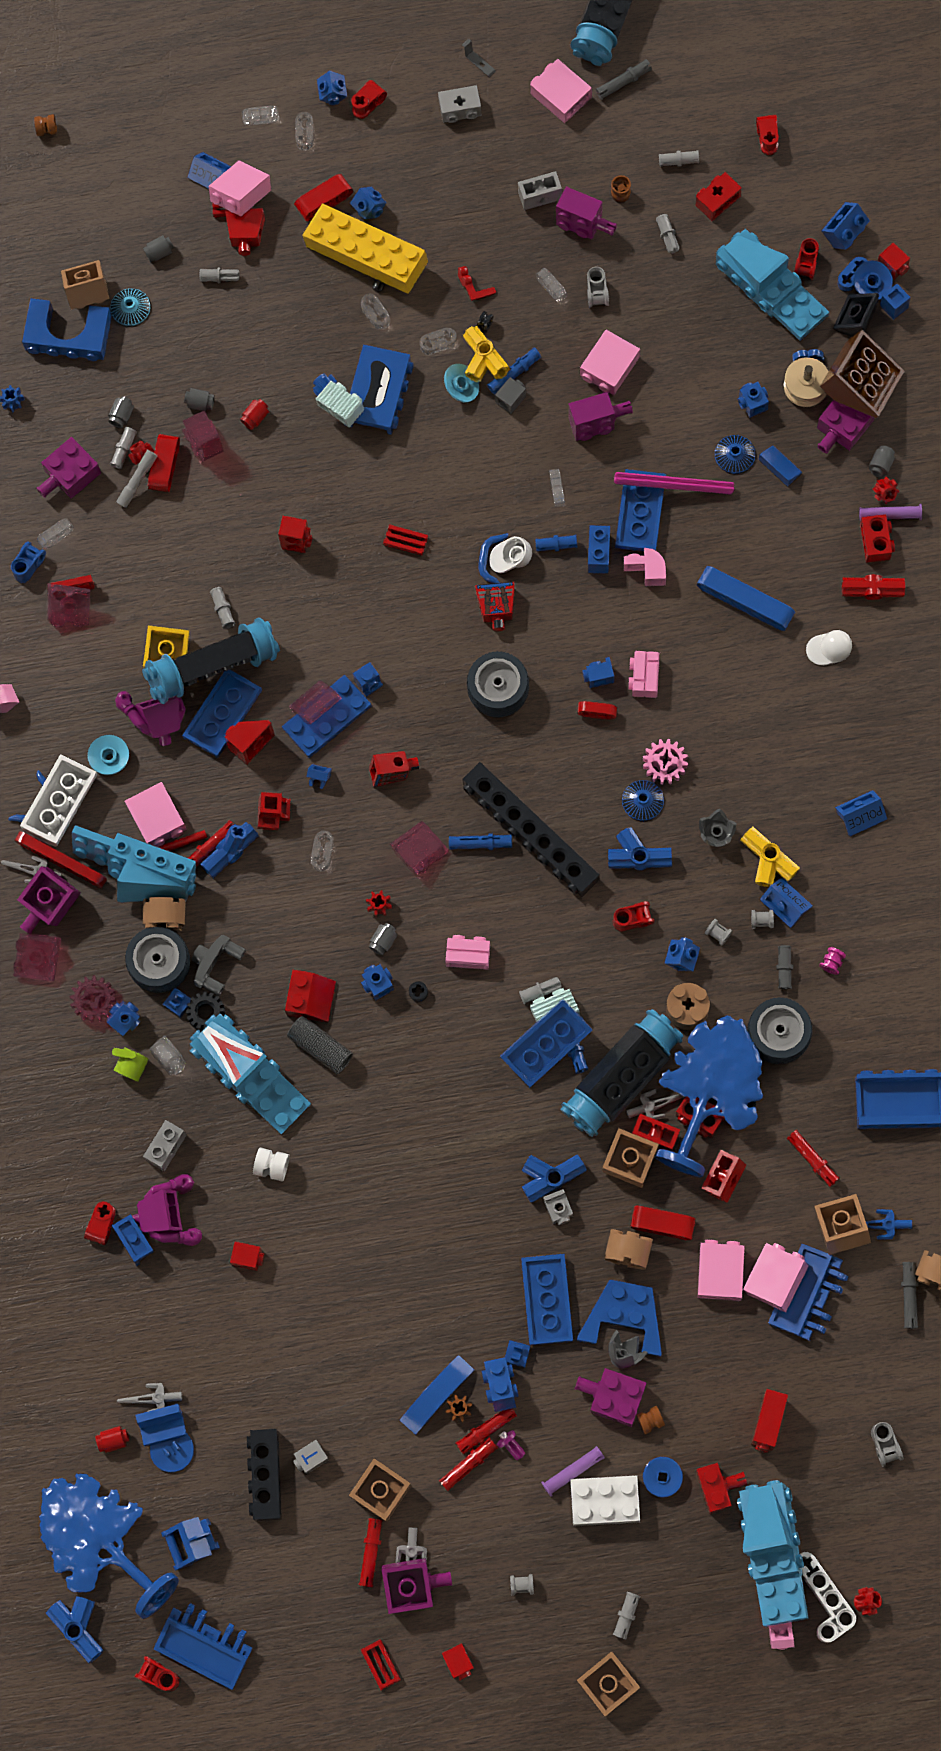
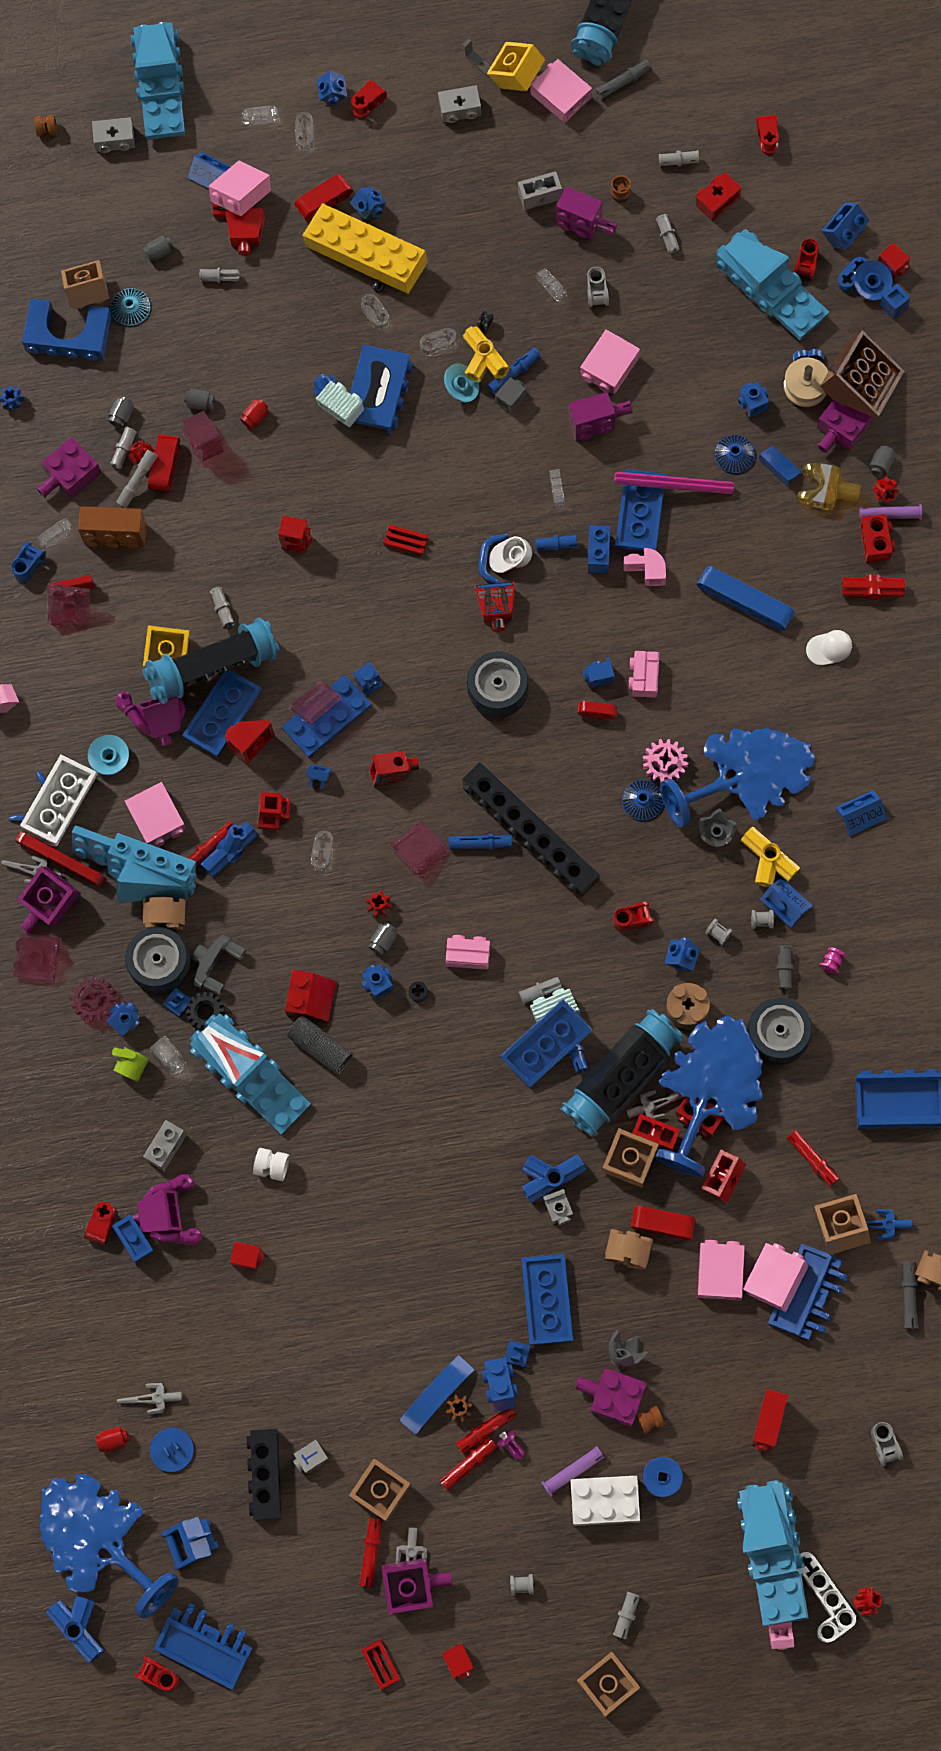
blue panel [136,1404,187,1447] -> none
red bar [158,830,207,851] -> none
red piece [458,266,496,301] -> none
blue wing [577,1280,661,1357] -> none
blue piece [608,827,672,870] -> none
red brick [696,1463,748,1514] -> none
black slope [833,293,879,337] -> none
none -> dark orange brick [78,506,146,549]
none -> light grey brick [92,117,135,153]
none -> dark azure wedge [131,22,185,140]
none -> yellow brick [487,42,546,91]
none -> blue plant [660,728,815,828]
none -> clear yellow connector [797,463,861,510]

